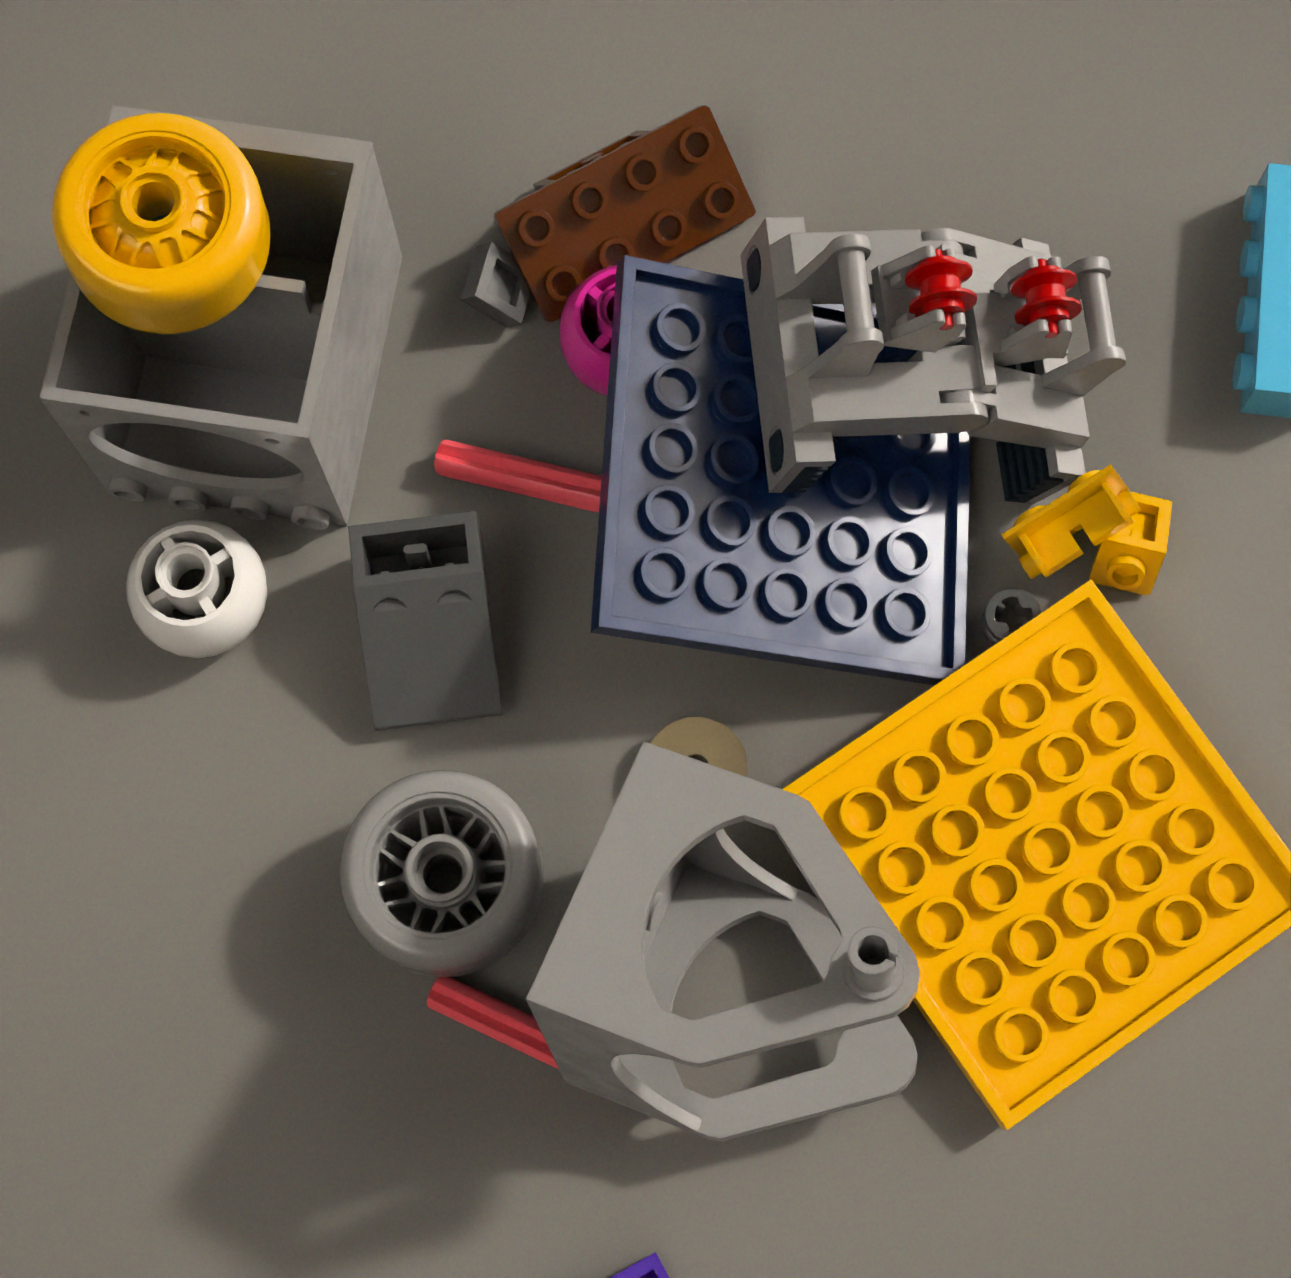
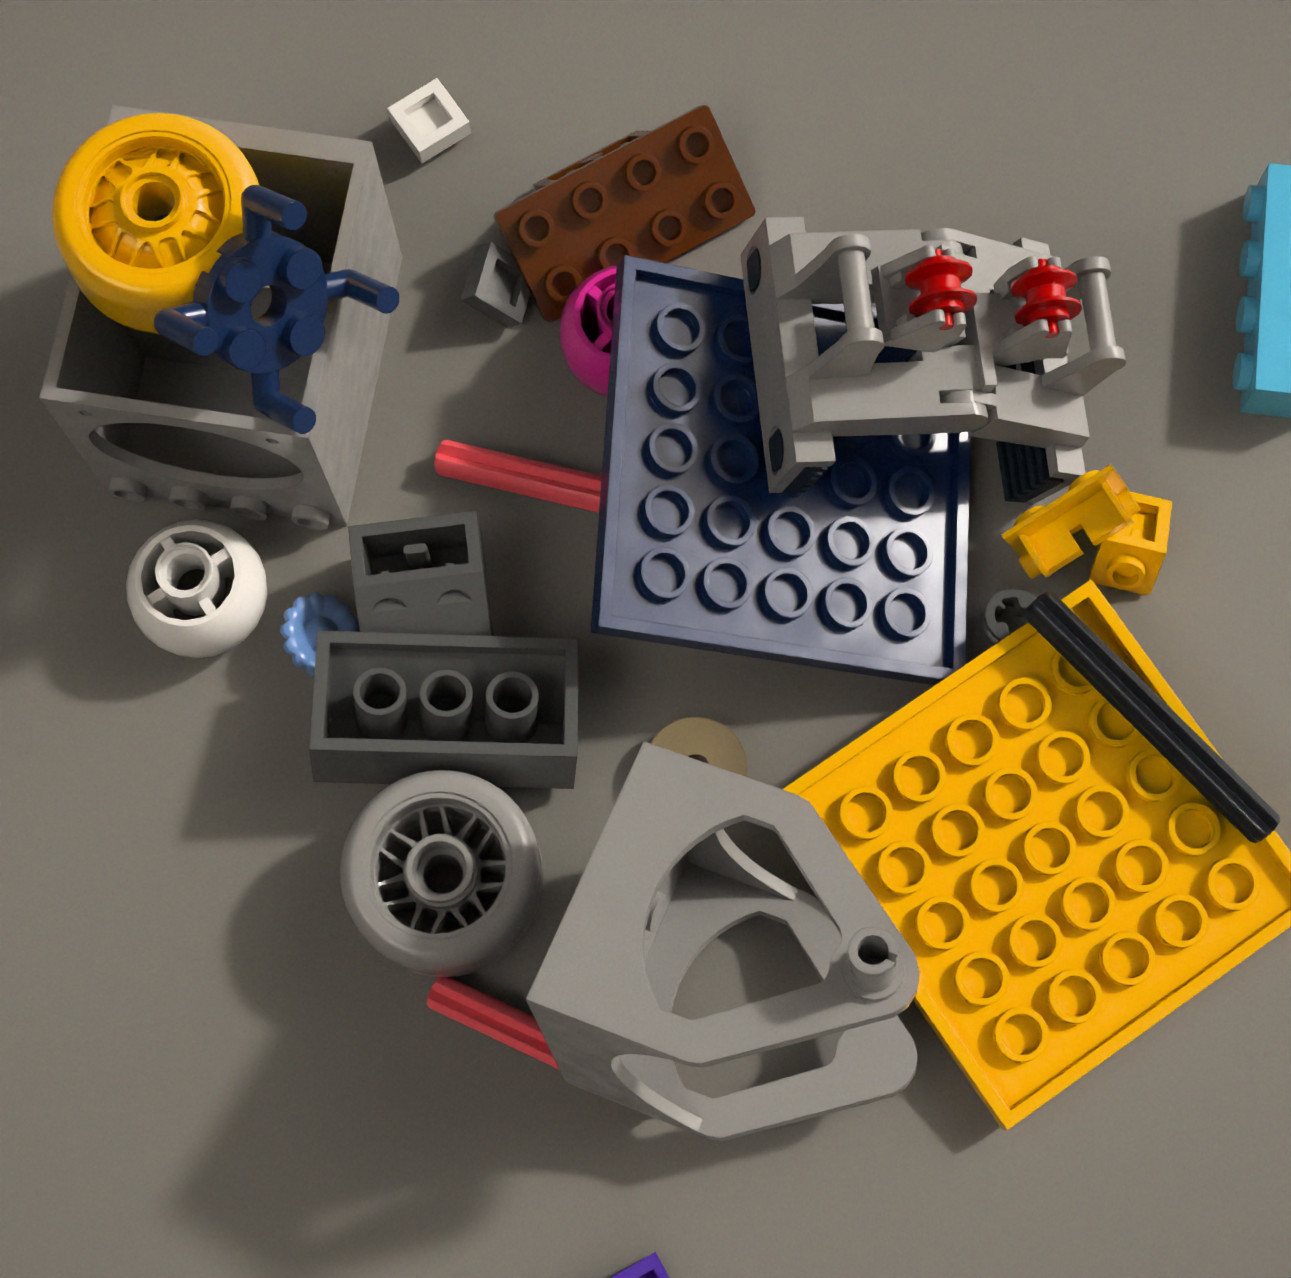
none -> dark blue plate [154,185,399,434]
none -> medium blue piece [280,592,359,677]
none -> dark grey slope [309,631,579,789]
none -> white plate [387,78,471,163]
none -> black axle [1024,590,1281,843]

